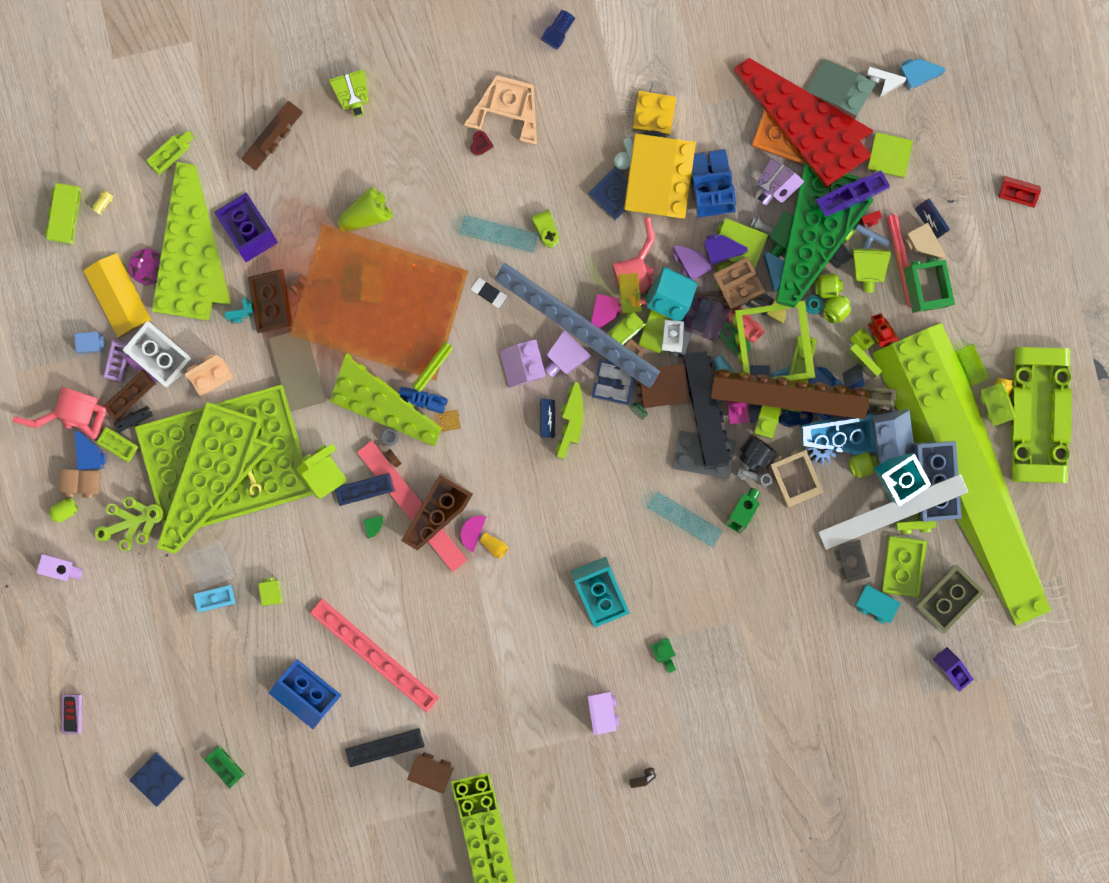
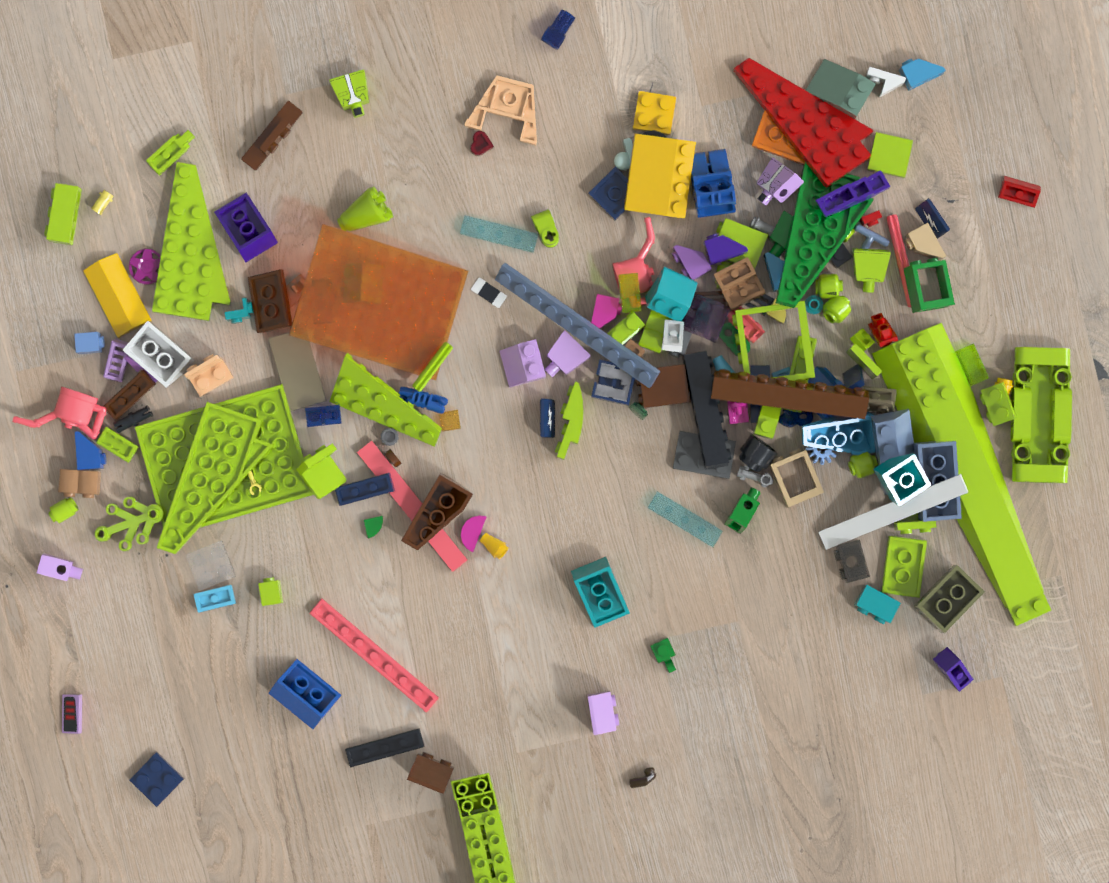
green hinge [204,746,246,789] -> none
none -> clear blue hips [305,404,342,427]

